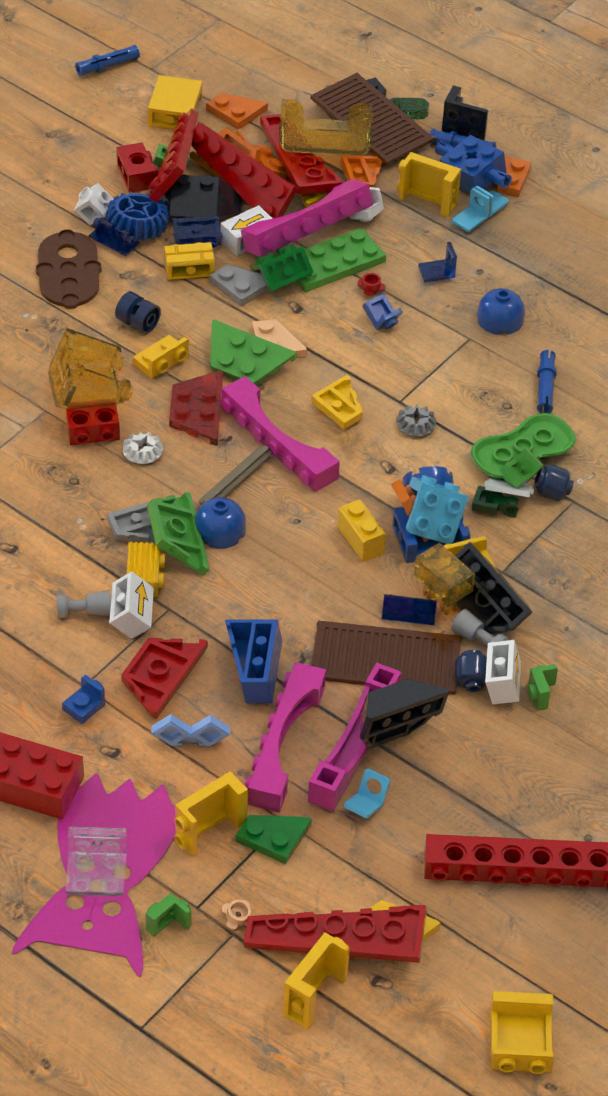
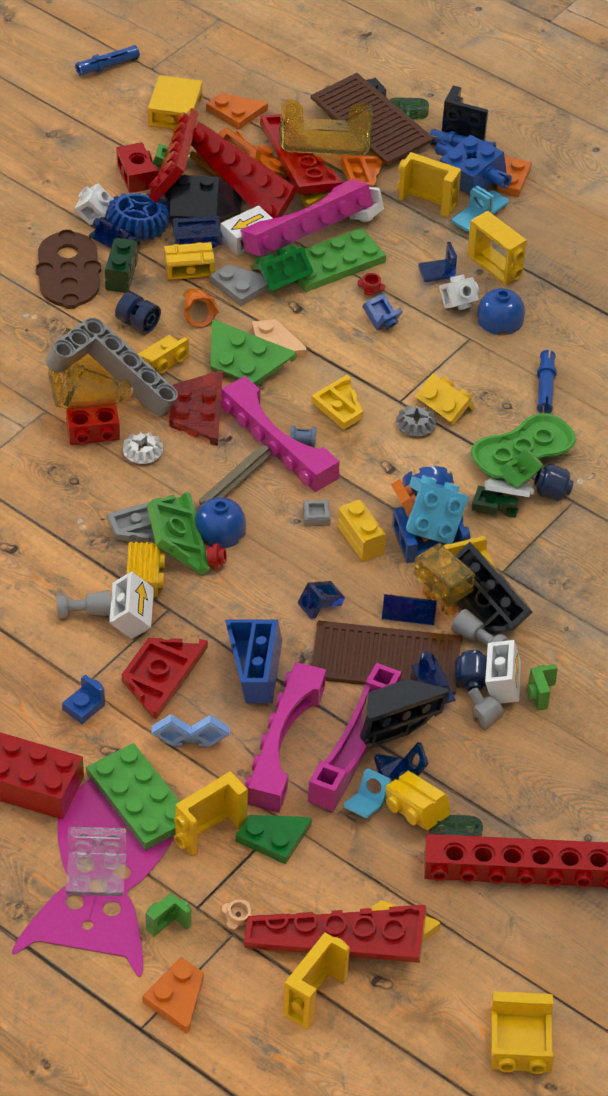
none -> light grey beam [46,318,178,416]
none -> bright green plate [86,743,180,850]
none -> dark green brick [105,238,138,293]
none -> orange wing [142,957,204,1034]
none -> orange piece [182,288,219,327]
none -> red plate [207,543,227,570]
none -> sand blue bush [290,425,316,448]
none -> clear blue bracket [298,581,345,619]
none -> light grey tile [303,500,330,526]
none -> clear blue bracket [374,742,429,781]
none -> yellow brick [385,770,451,831]
none -> clear blue hinge [411,652,456,704]
none -> yellow bracket [415,374,475,425]
none -> clear green beam [428,815,483,837]
none -> white brick [439,274,479,310]
none -> yellow window [467,211,527,285]
none -> light grey piece [468,688,503,730]

